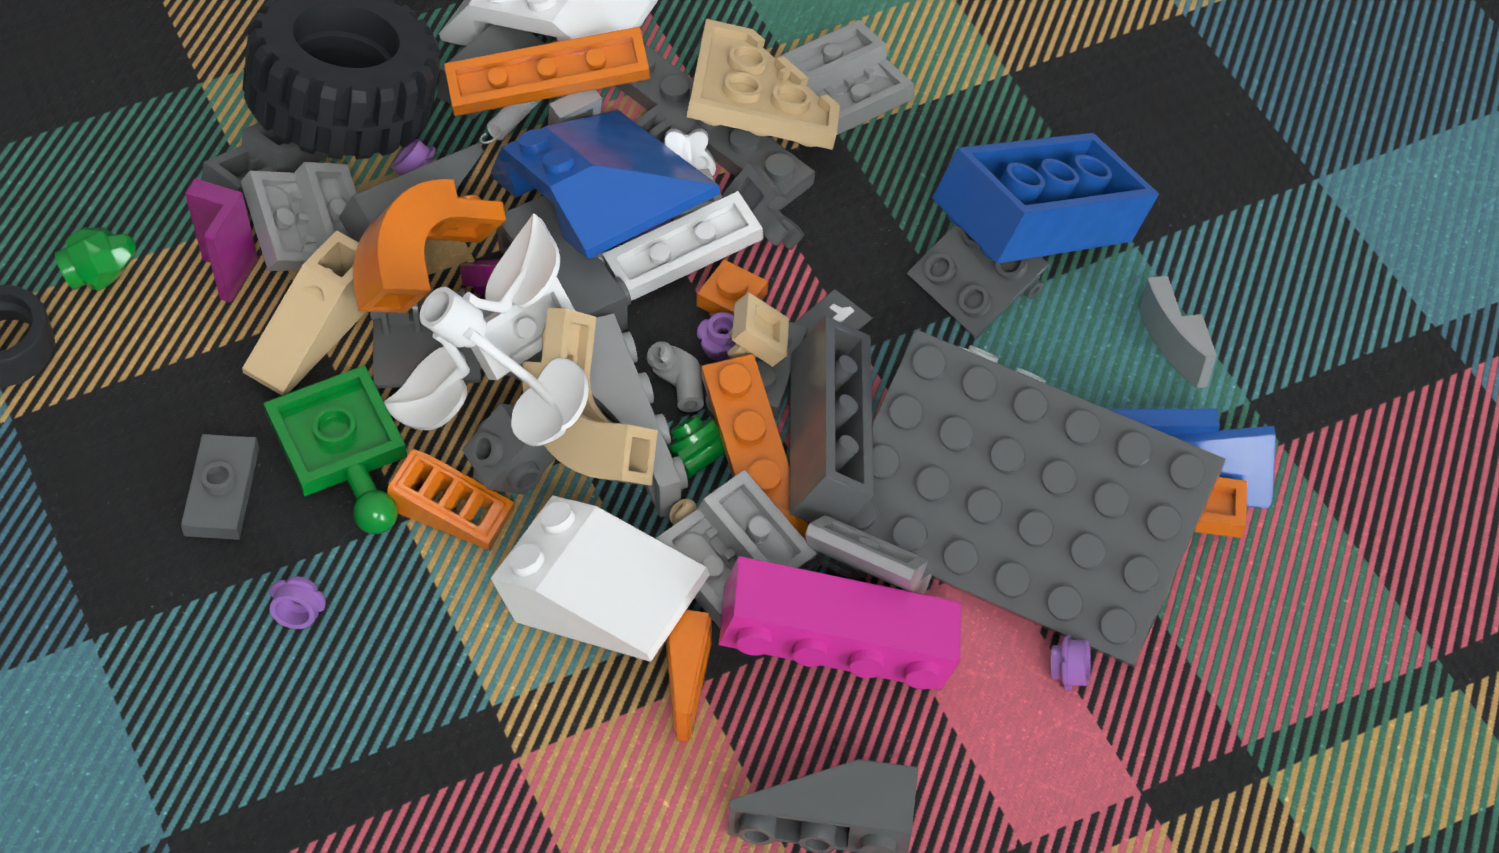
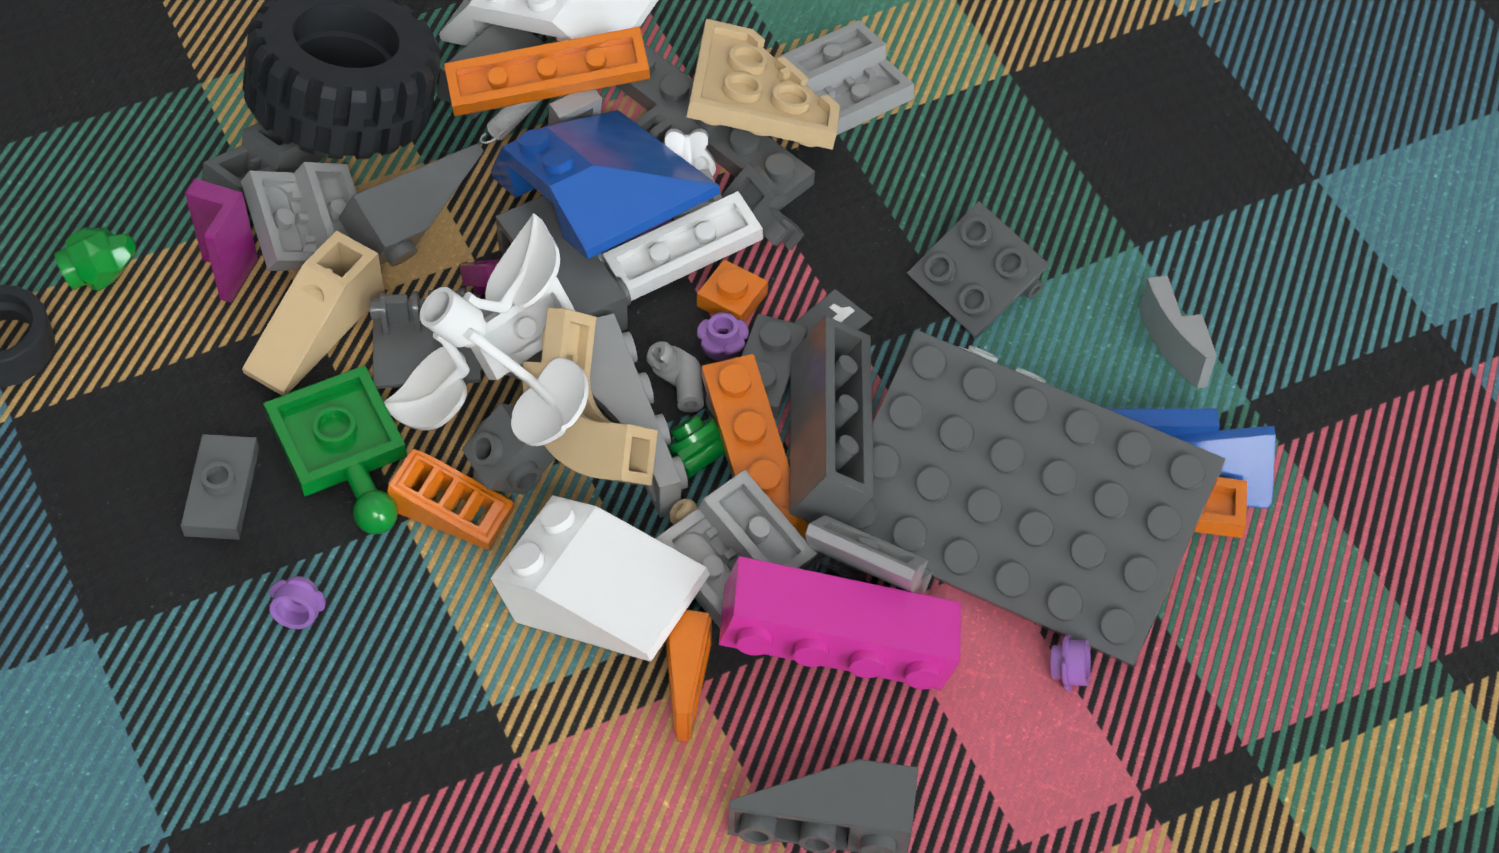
orange arch [353,179,506,313] -> none
medium lavender plate [391,139,436,176] -> none
tan tile [728,292,789,367] -> none
blue brick [932,133,1159,263] -> none

